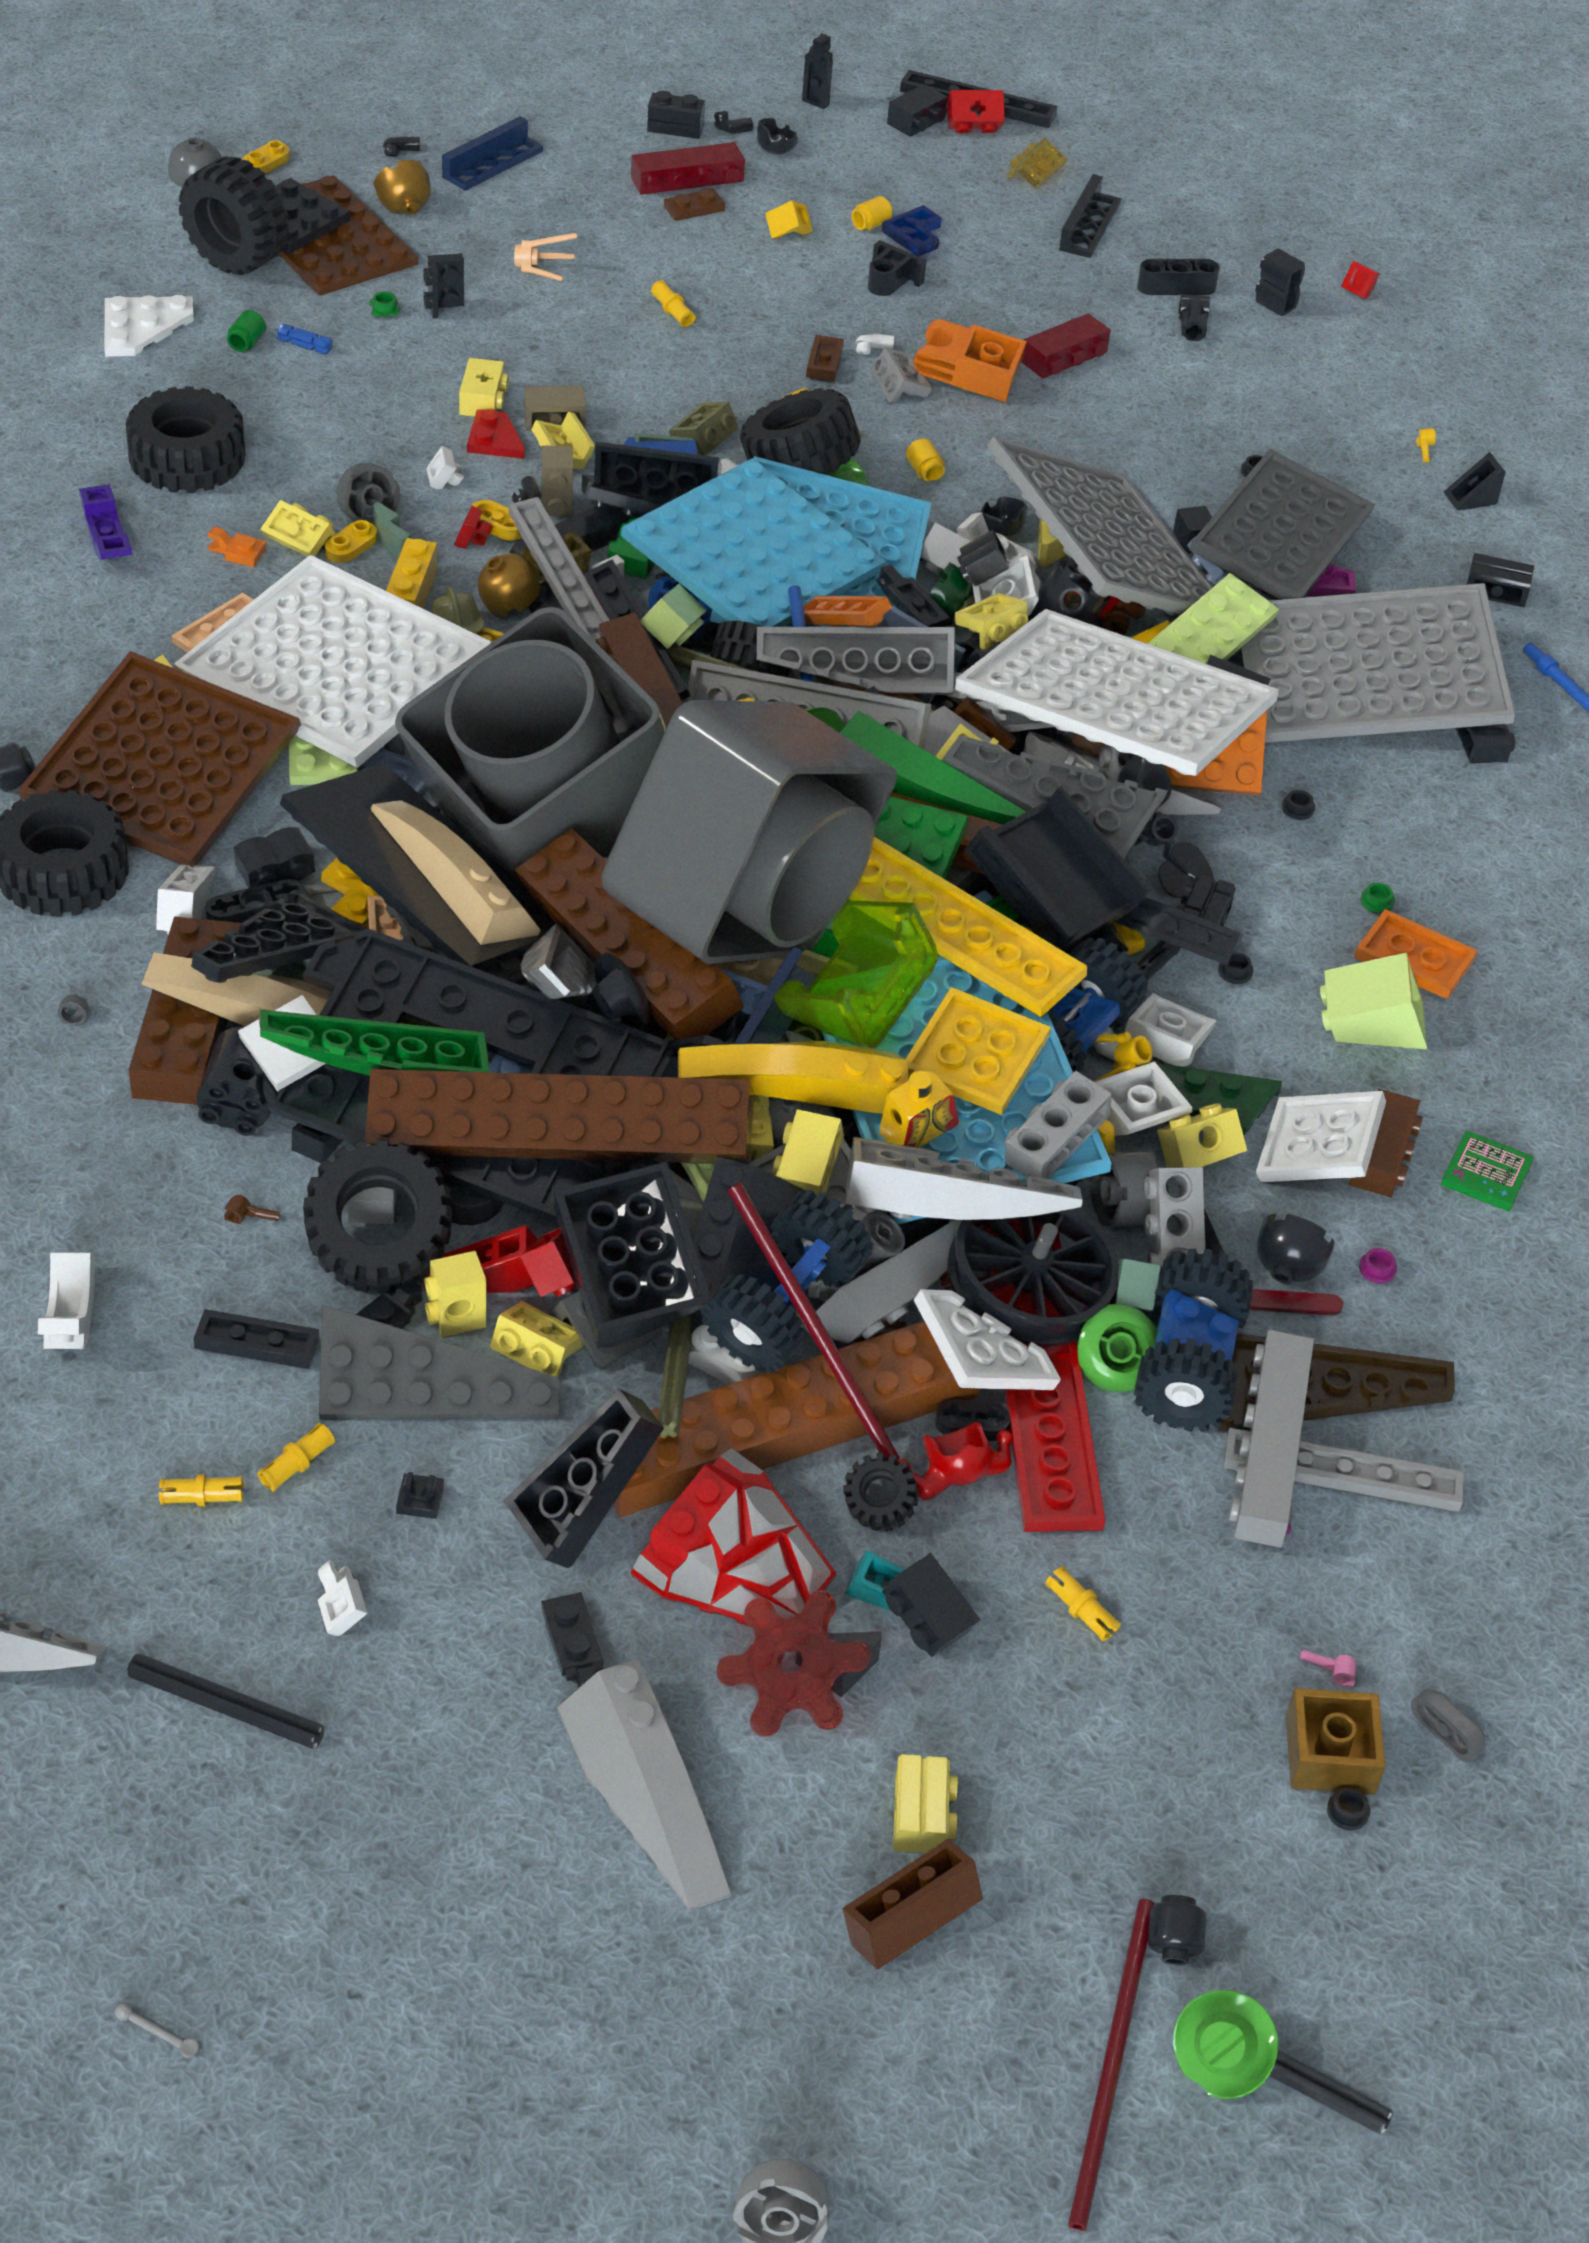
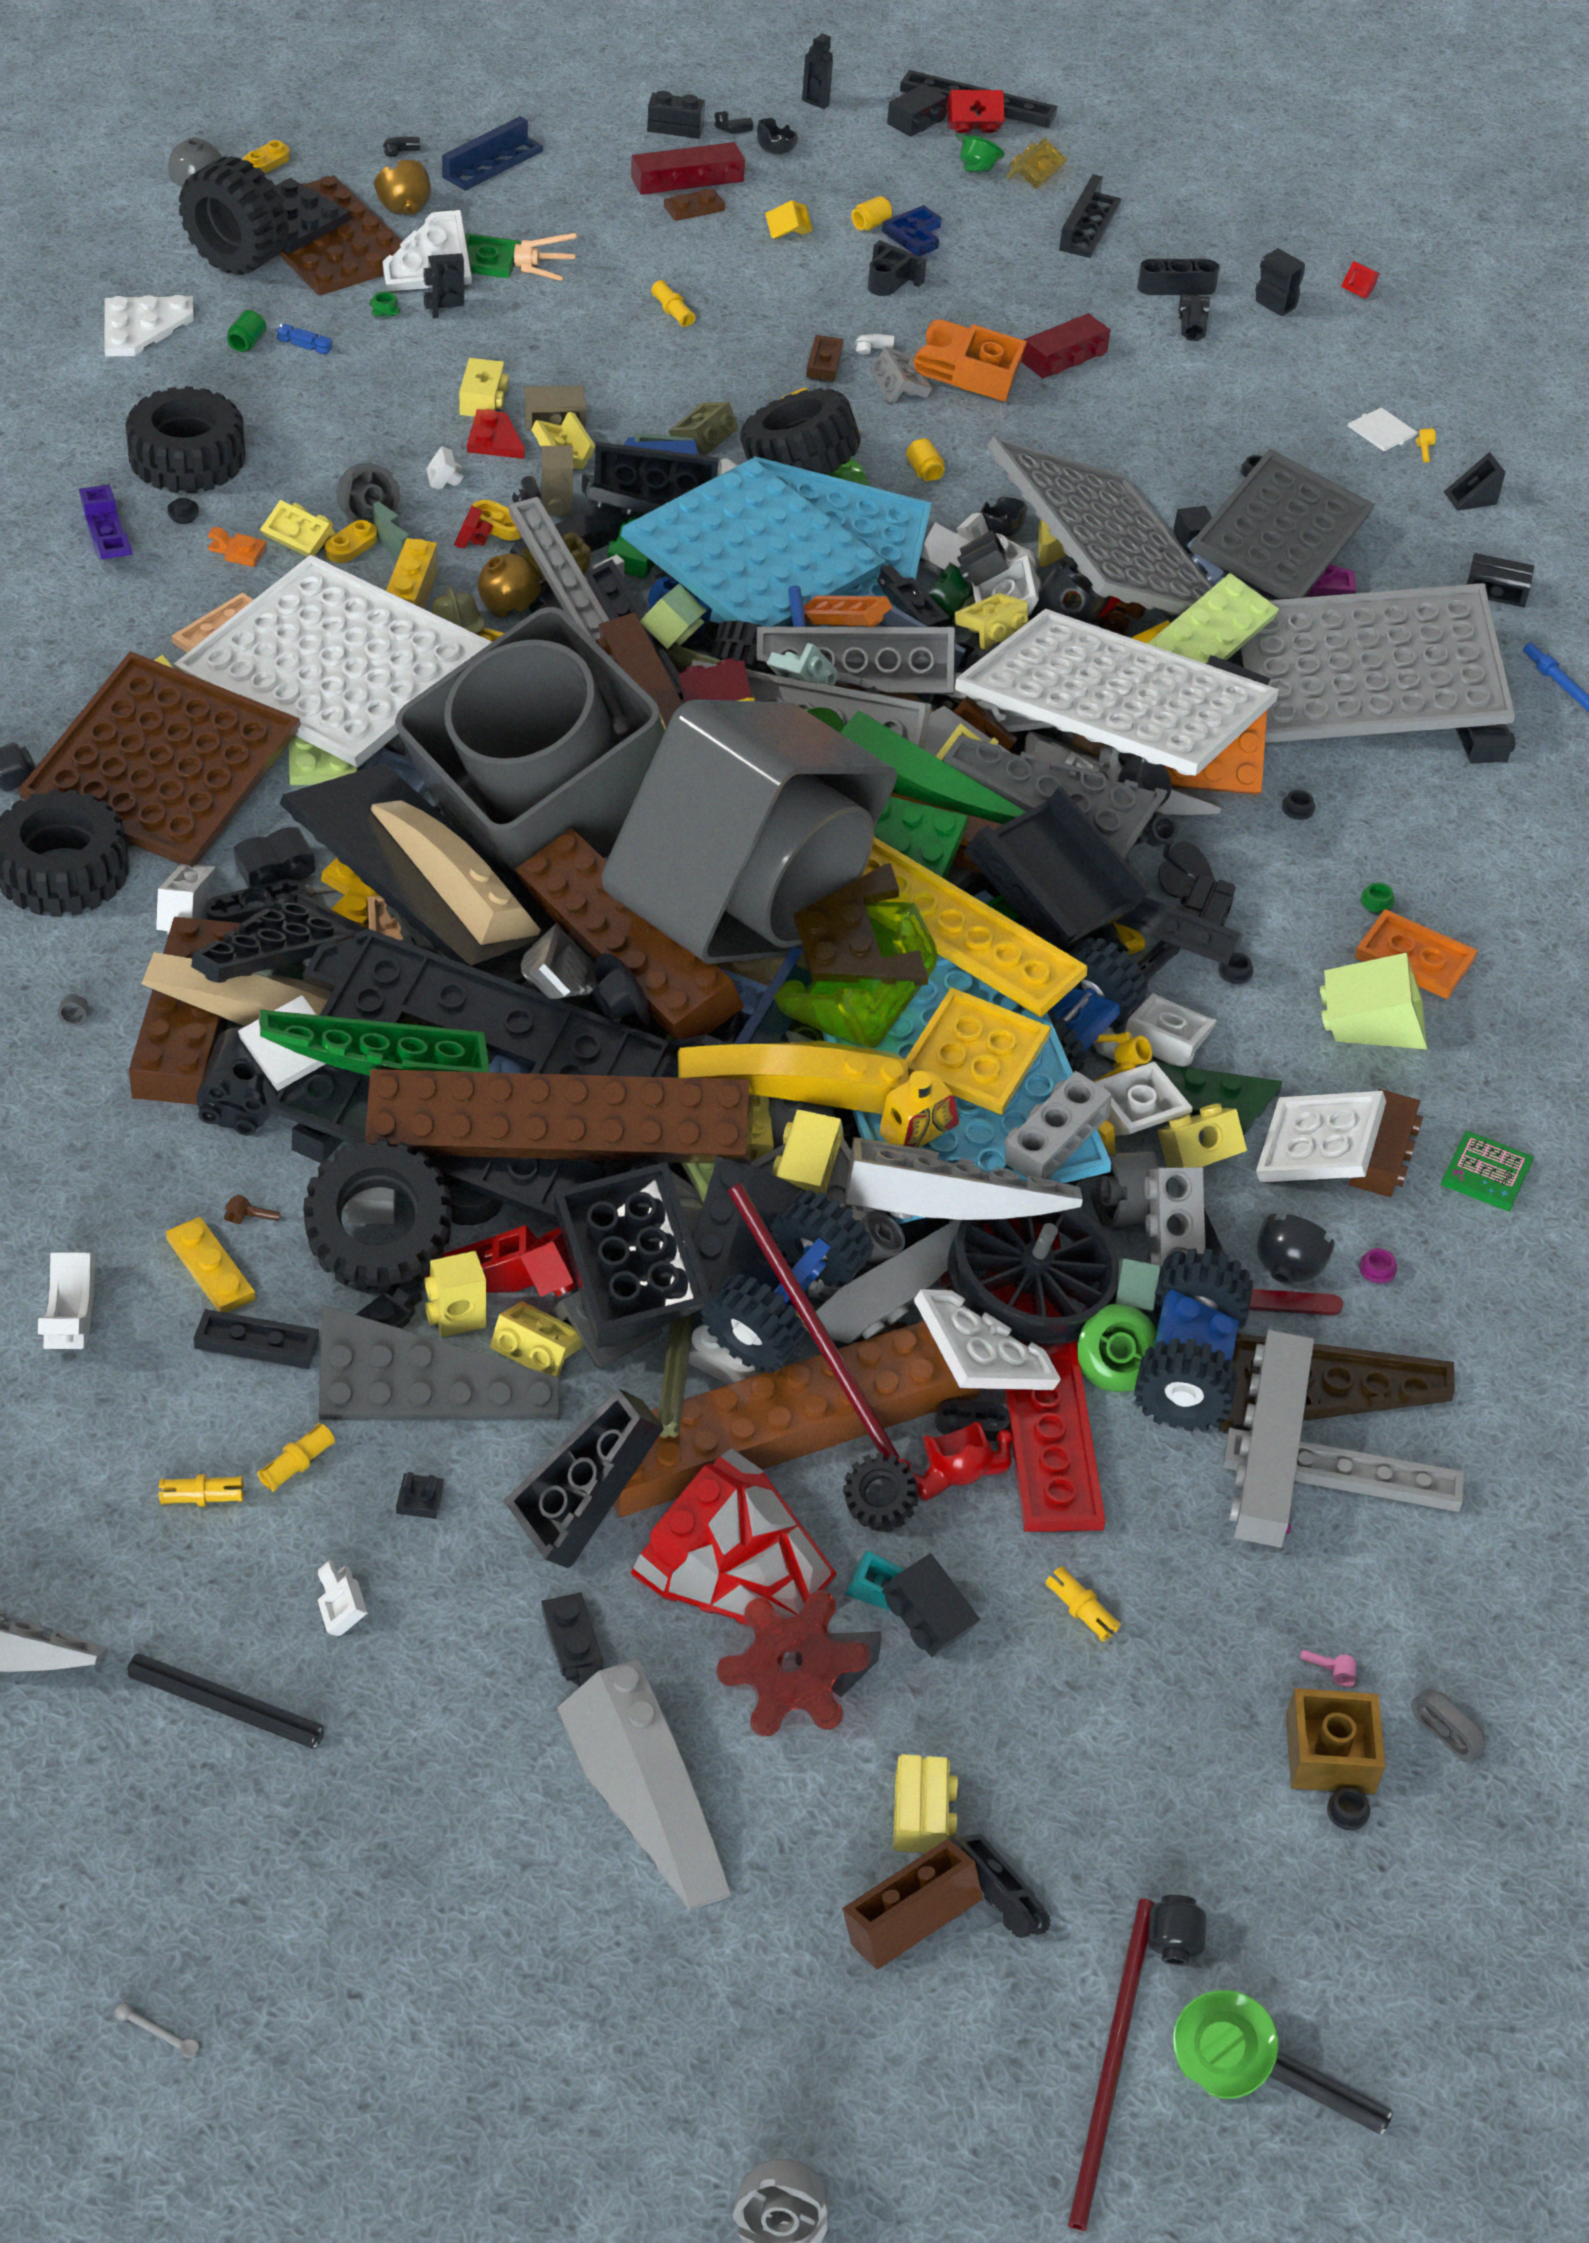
none -> yellow plate [166,1216,256,1313]
none -> black plate [167,498,199,524]
none -> white plate [383,210,472,292]
none -> green tile [465,233,521,279]
none -> dark red brick [678,658,752,703]
none -> light aqua bracket [767,643,837,686]
none -> dark brown wing [794,863,928,986]
none -> black hinge [951,1834,1051,1938]
none -> green piece [955,134,1005,172]
none -> white piece [1348,407,1418,451]

